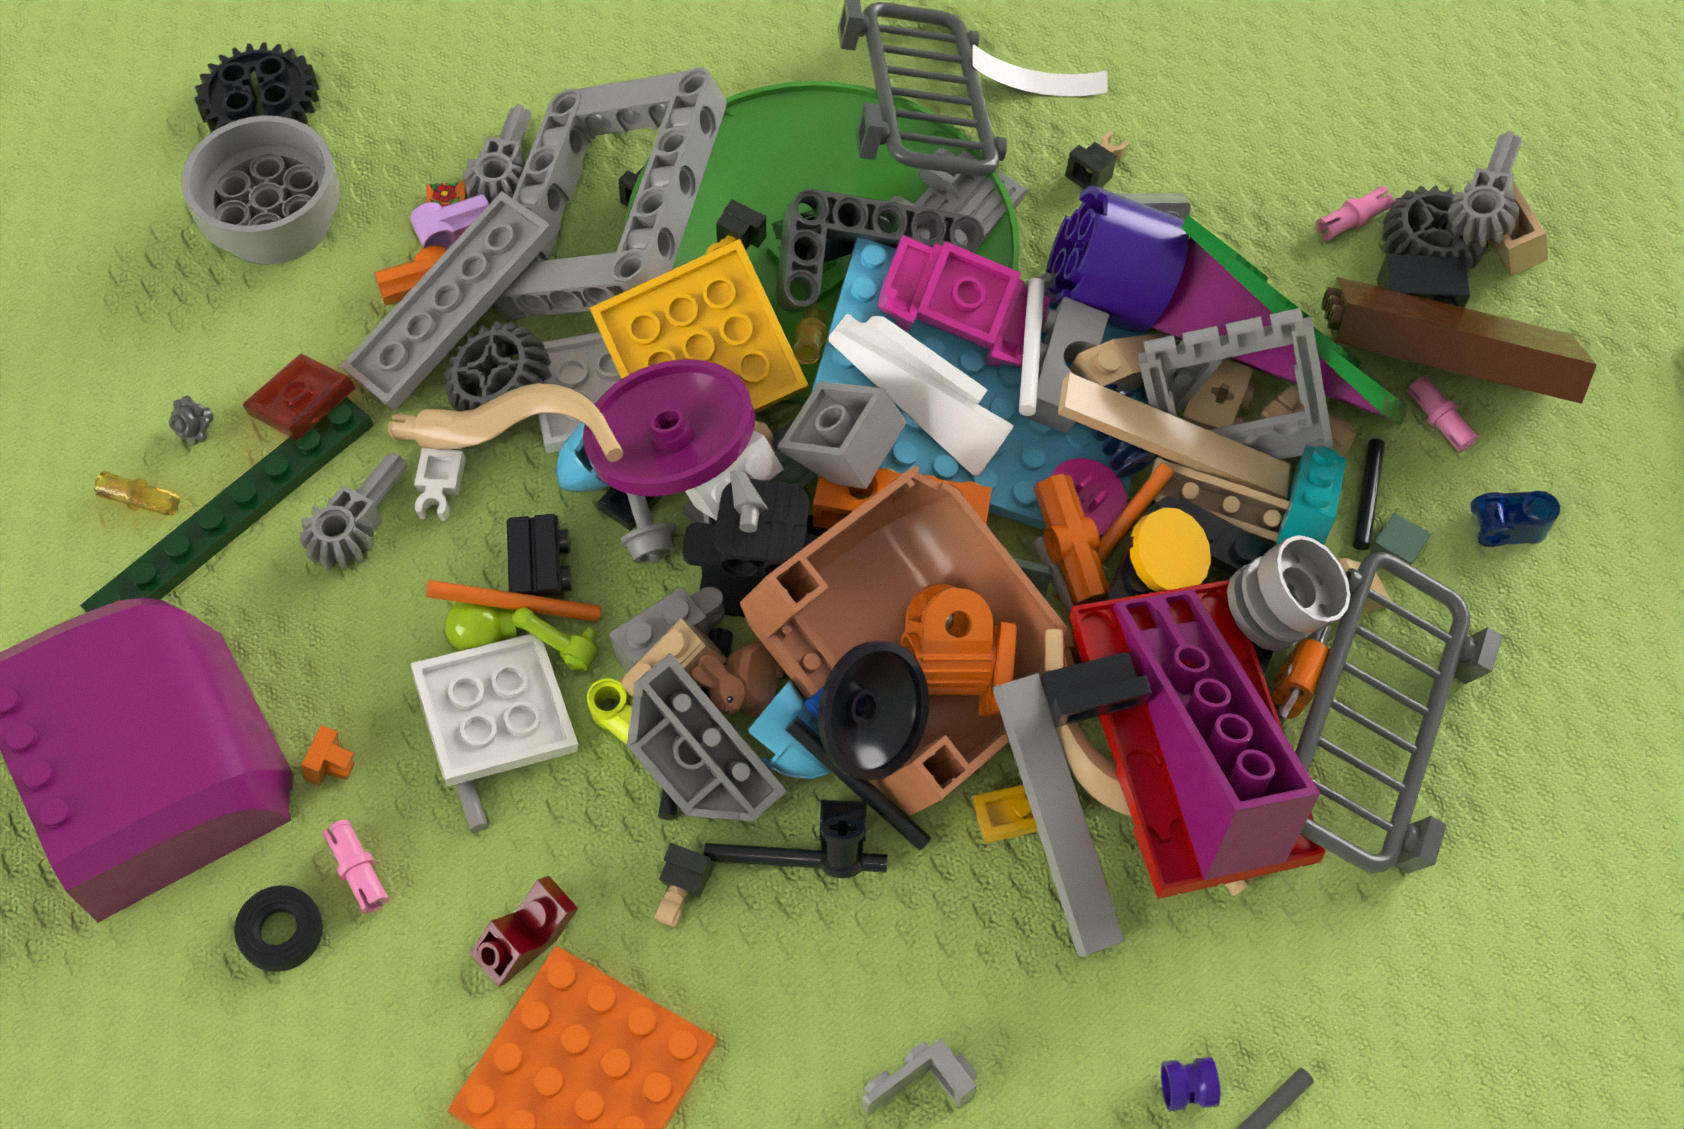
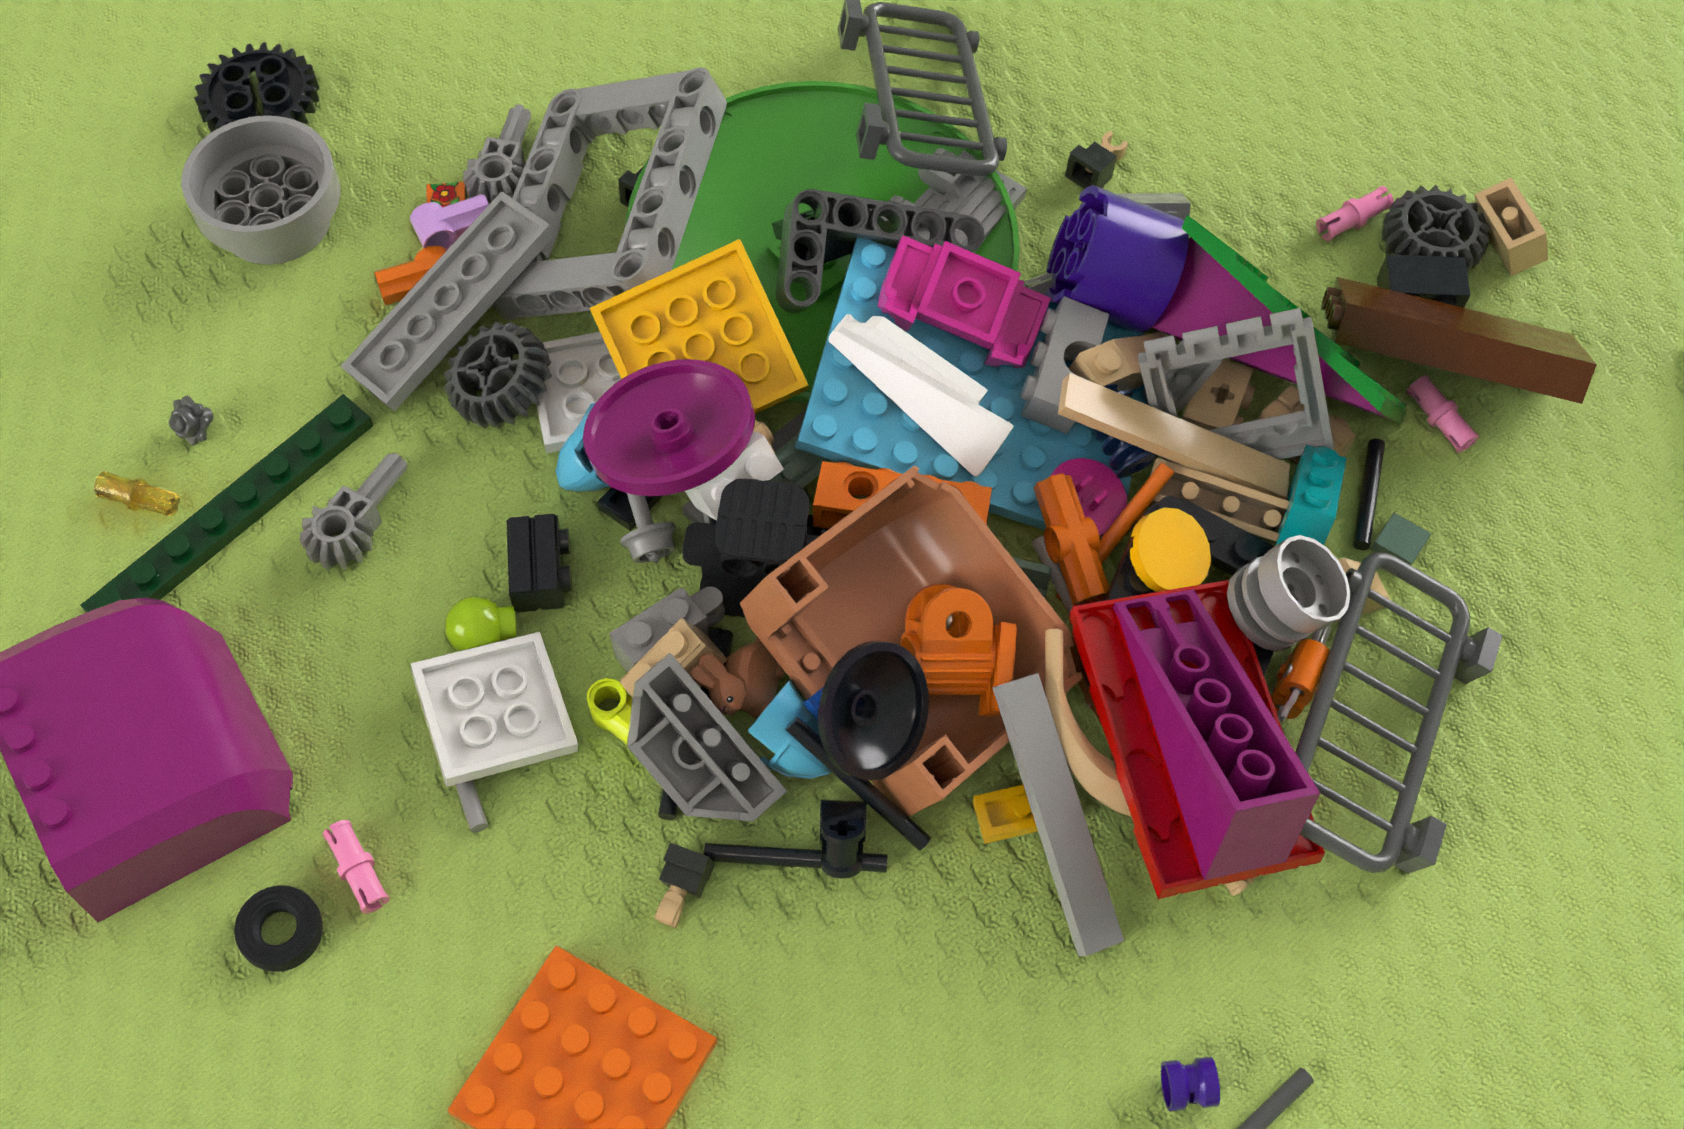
clear red tile [242,353,356,441] -> none
orange tile [301,725,354,786] -> none
tan animal [388,383,623,462] -> none
white plate [414,448,466,521] -> none
orange bar [425,580,601,622] -> none
dark red slope [470,876,579,987] -> none
lime piece [513,607,598,672] -> none
pearl dark grey piece [706,199,766,254] -> none
light grey bar [729,470,768,532] -> none
light grey slope [777,381,907,489] -> none
clear yellow axle [793,304,828,365] -> none
light grey bracket [862,1038,977,1115] -> none
white sticker [972,45,1108,97] -> none
white bar [1019,278,1045,416] -> none
black panel [1041,652,1152,728] -> none
light grey gear [1448,131,1522,248] -> none
clear blue piece [1470,491,1560,547] -> none

